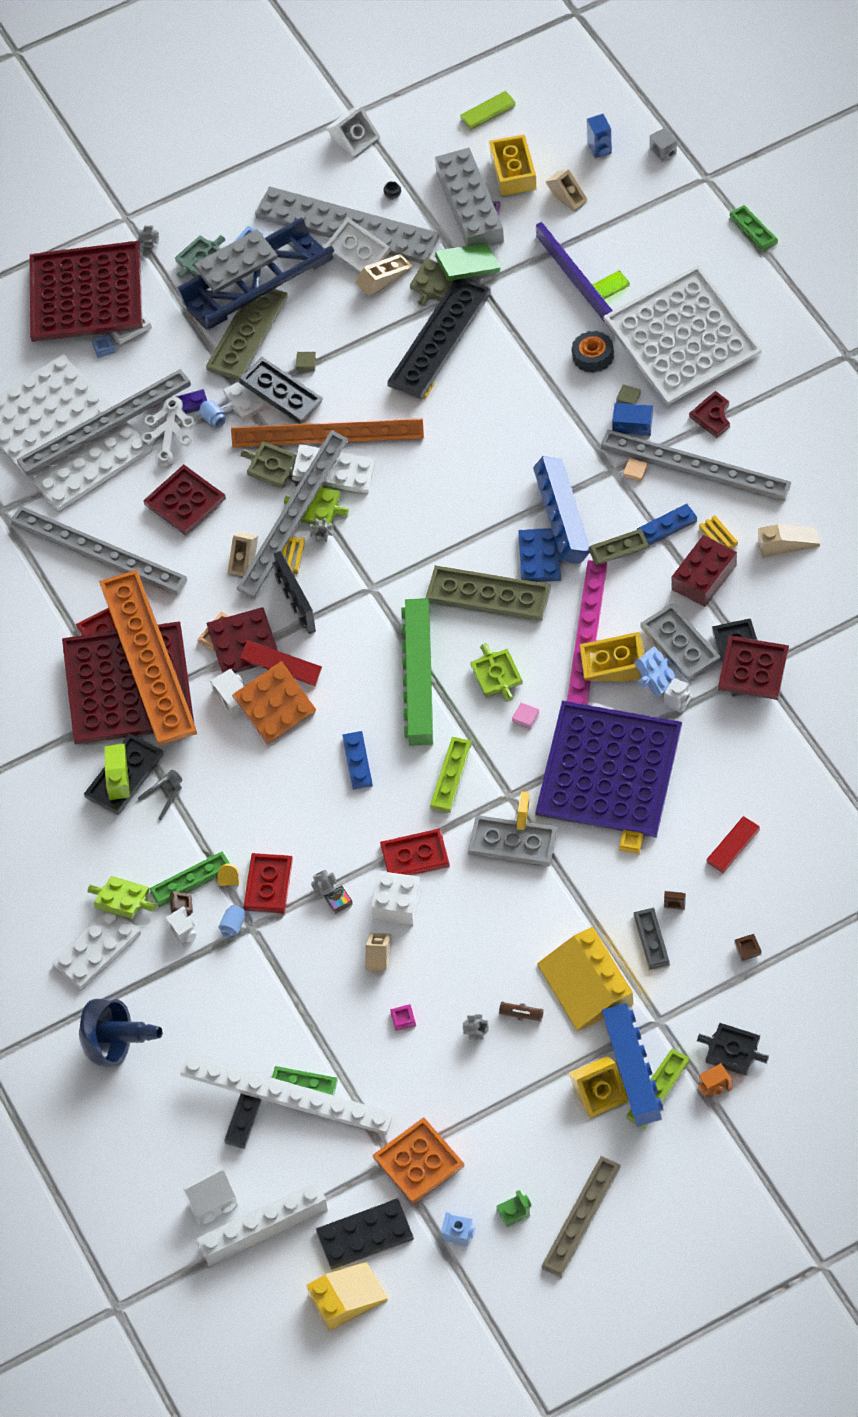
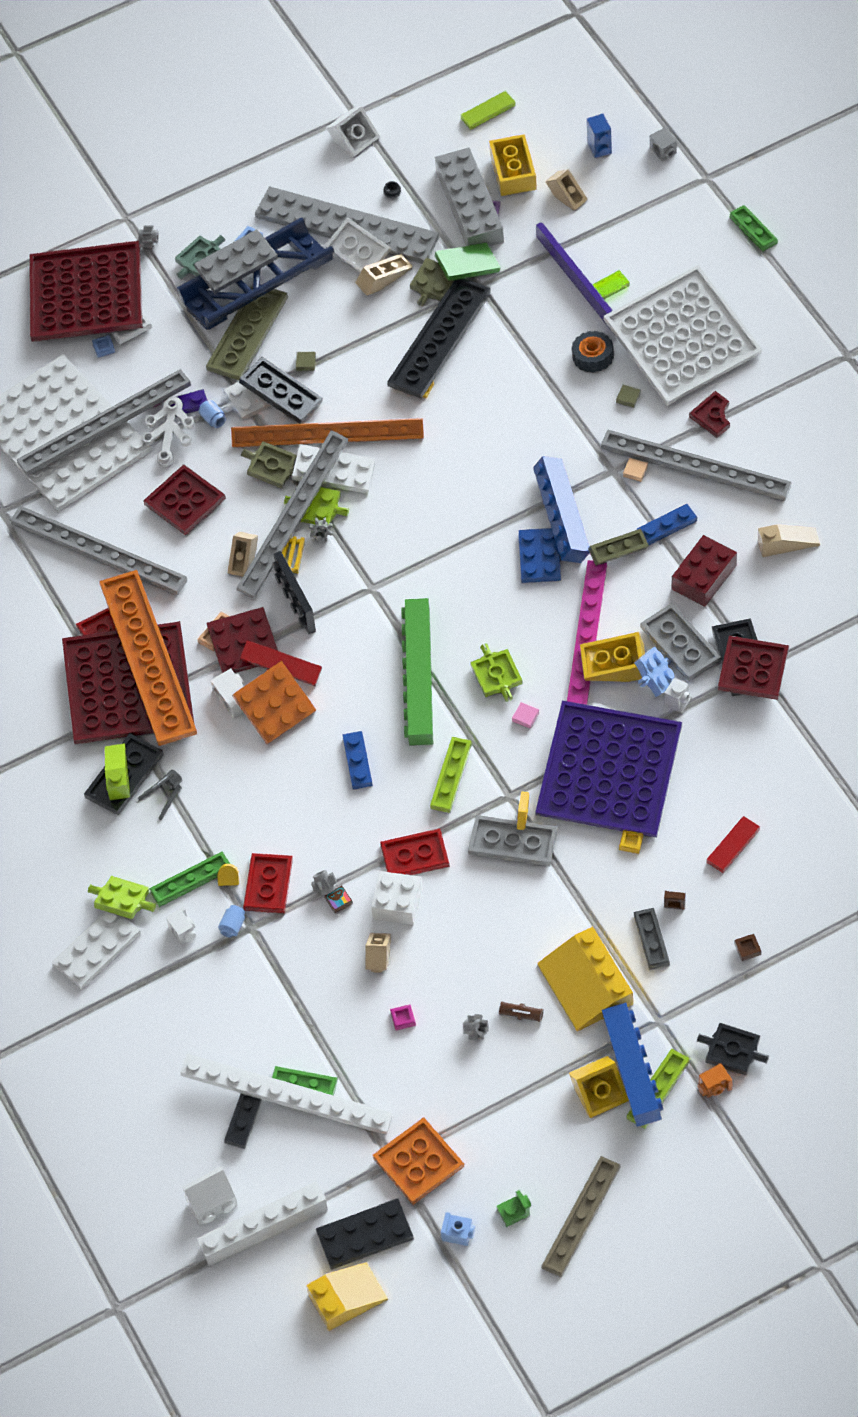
dark blue piece [78,999,163,1067] -> none
tile [170,891,193,916] -> none
olive plate [426,565,551,621] -> none
blue brick [612,403,653,436] -> none
yellow tile [699,515,738,549] -> none

